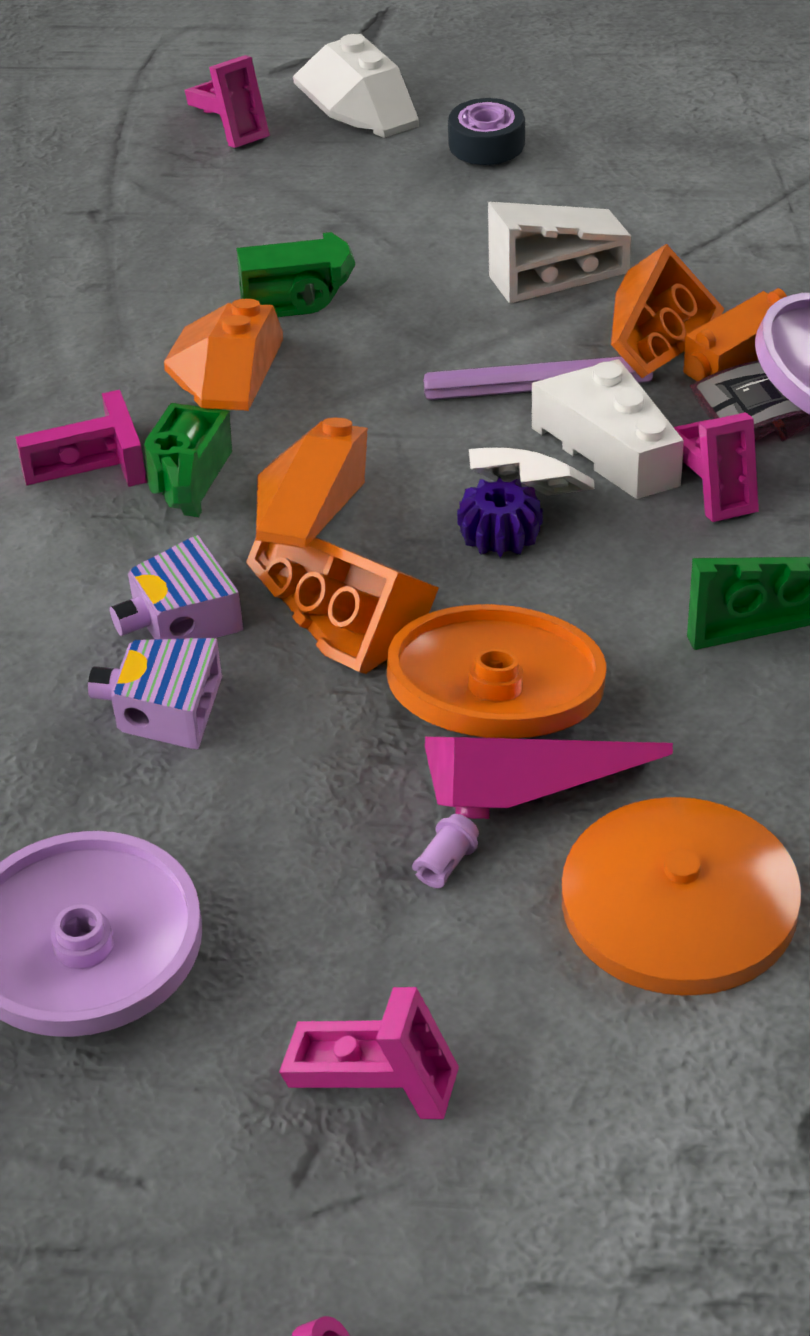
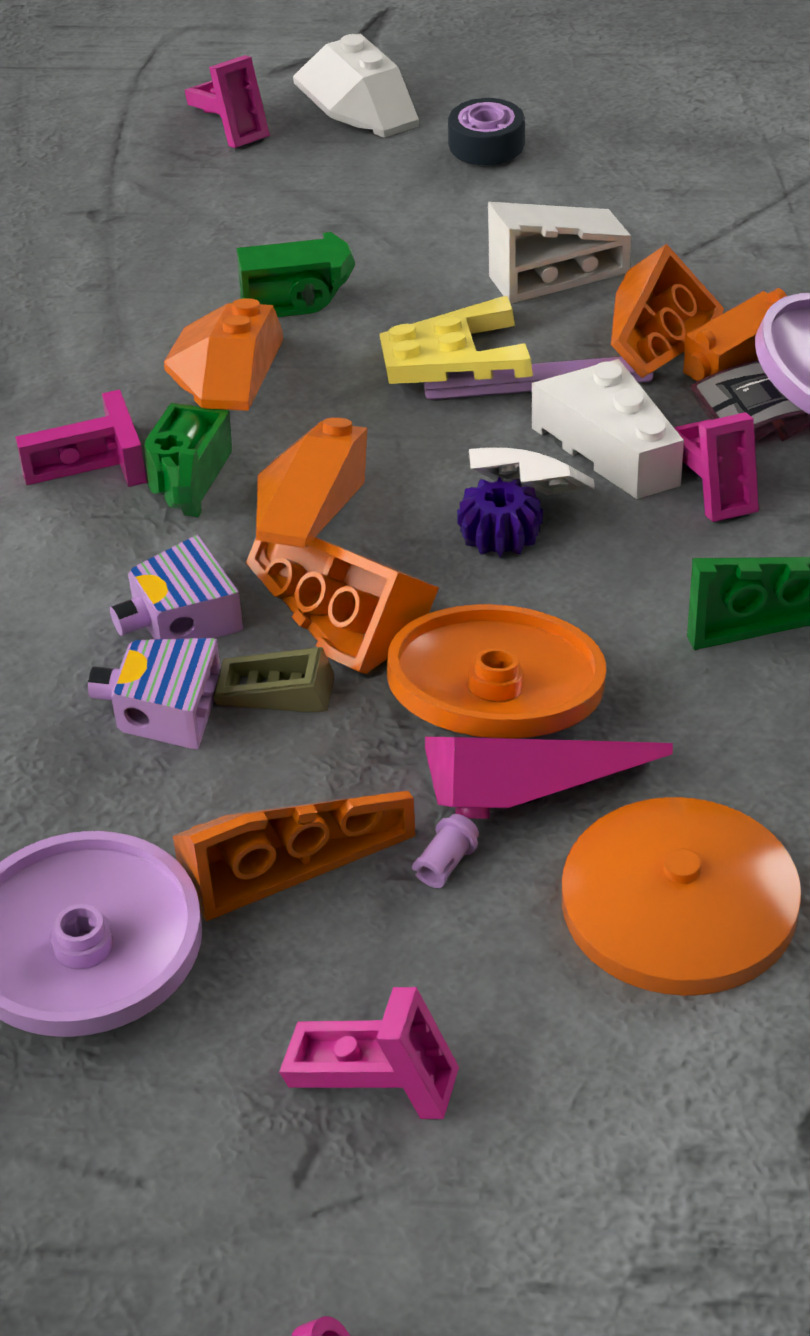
none -> orange wedge [173,790,416,921]
none -> olive slope [213,647,334,712]
none -> light yellow wing [379,296,533,384]

